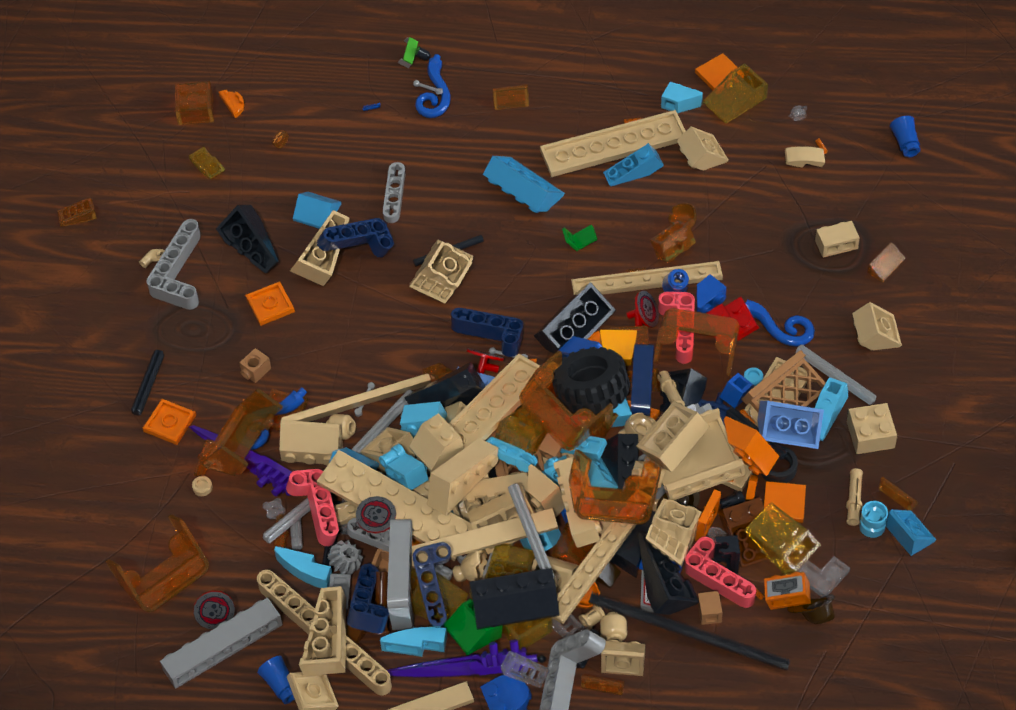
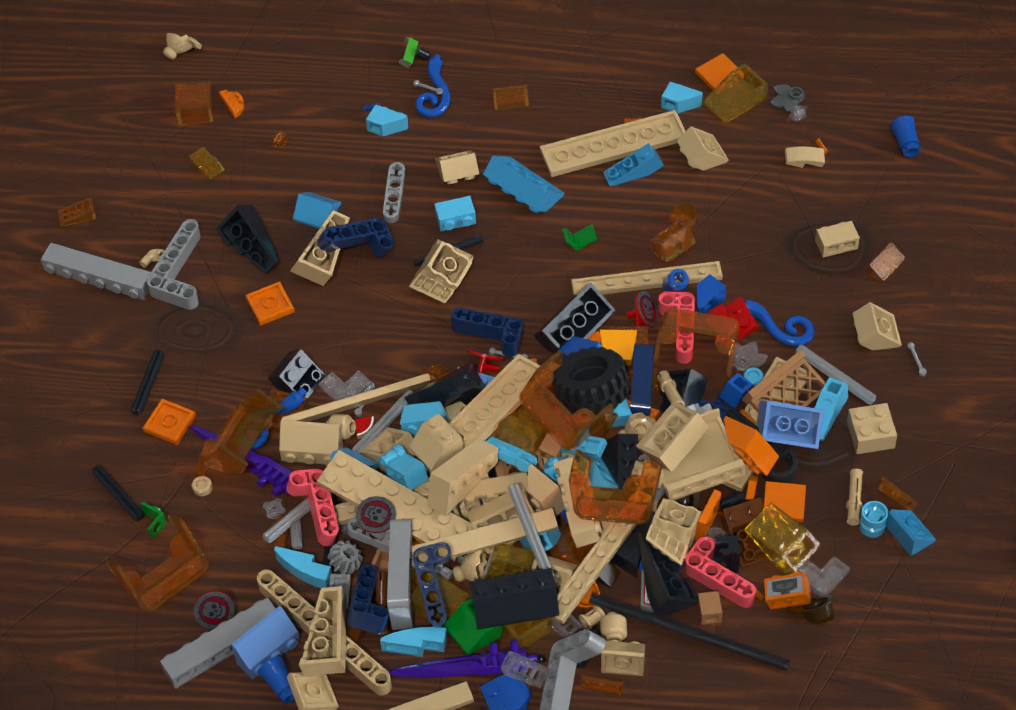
medium nougat brick [239,348,271,383] -> none
none -> light grey brick [41,243,151,300]
none -> black axle [92,465,144,522]
none -> green bracket [141,502,167,540]
none -> tan hair [163,33,202,60]
none -> medium blue slope [231,606,300,679]
none -> black slope [267,349,326,403]
none -> clear plate [318,370,373,401]
none -> red tile [354,416,374,439]
none -> medium azure slope [366,105,409,136]
none -> medium azure brick [434,196,476,232]
none -> tan slope [435,150,479,184]
none -> clear plate [730,341,768,371]
none -> dark grey plate [770,85,805,112]
none -> light grey hinge [907,342,927,377]

